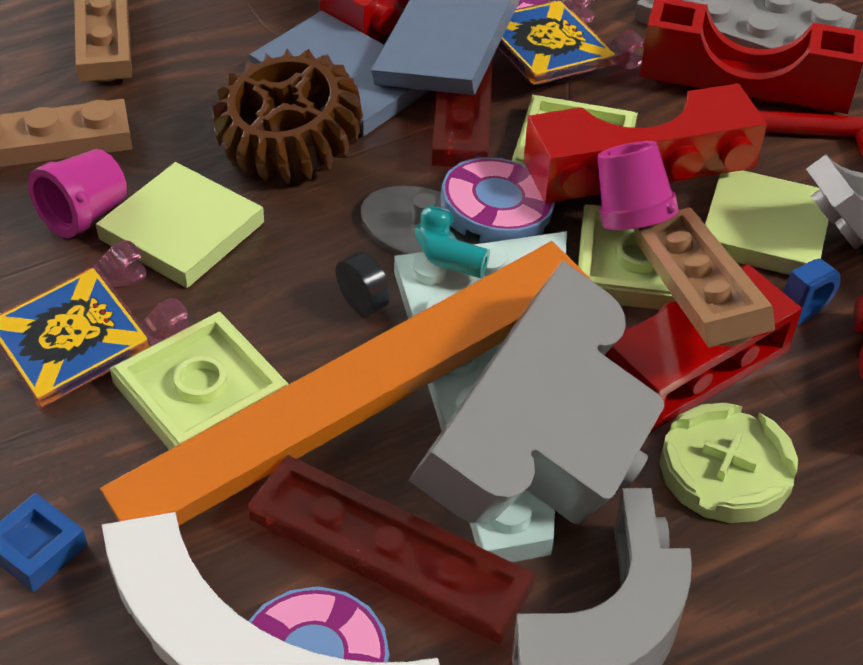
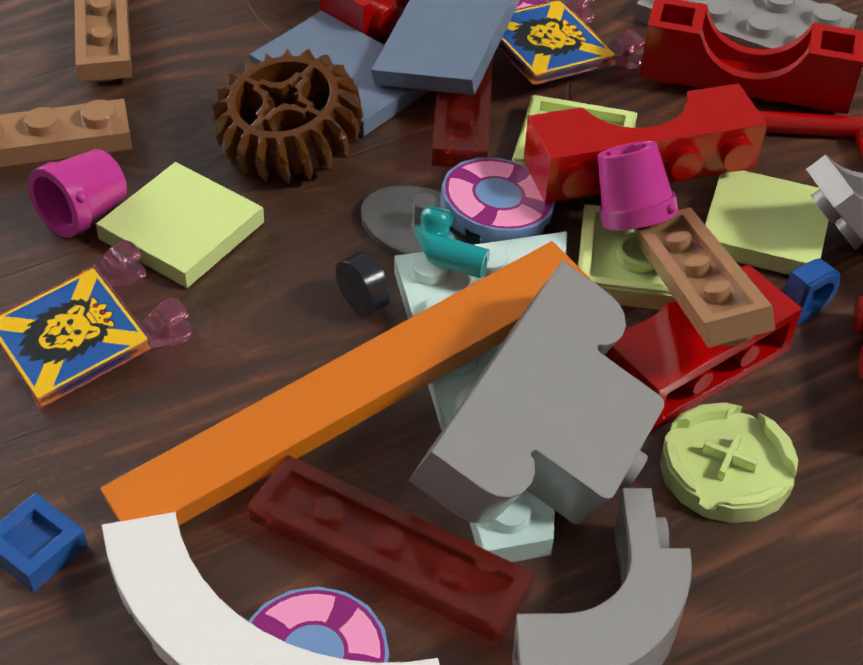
yellowish green tile [110,311,289,450] -> none

